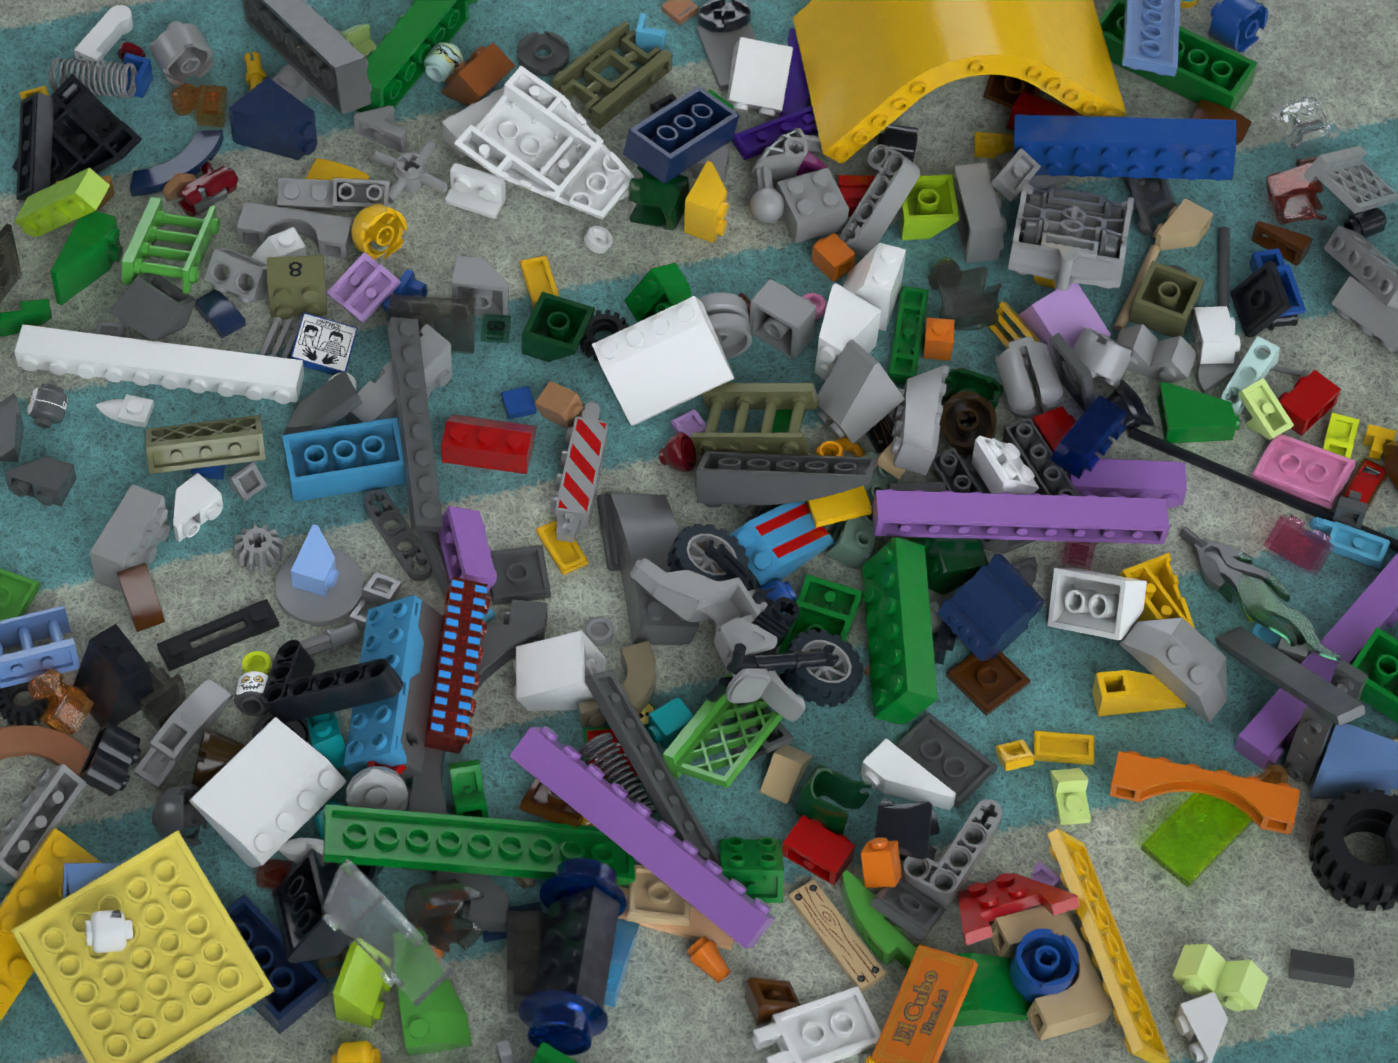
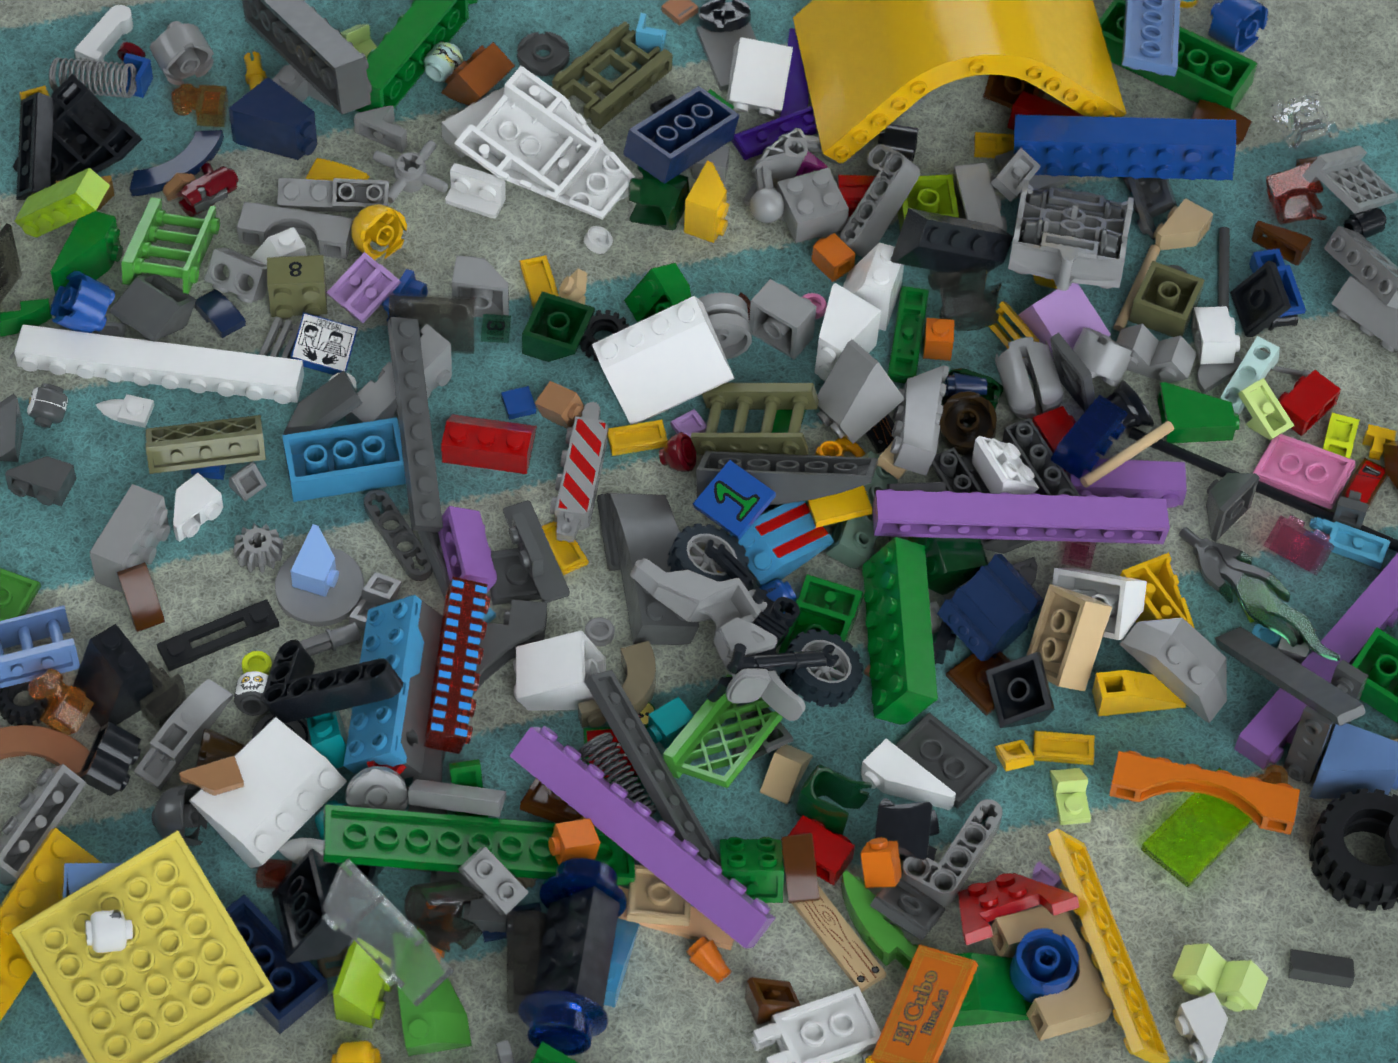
none -> blue brick [50,271,115,333]
none -> medium nougat tile [179,756,244,796]
none -> light grey slope [408,779,507,817]
none -> light grey brick [458,847,529,915]
none -> dark grey bracket [503,500,570,603]
none -> orange brick [548,818,600,867]
none -> tan bracket [559,268,587,304]
none -> yellow tile [607,420,668,456]
none -> blue tile [693,460,776,540]
none -> reddish brown slope [781,833,820,904]
none -> black slope [890,208,1013,279]
none -> dark blue cone [945,373,987,398]
none -> black slope [986,652,1055,728]
none -> tan slope [1026,584,1112,691]
none -> tan bar [1080,421,1174,488]
none -> dark grey slope [1206,473,1260,542]

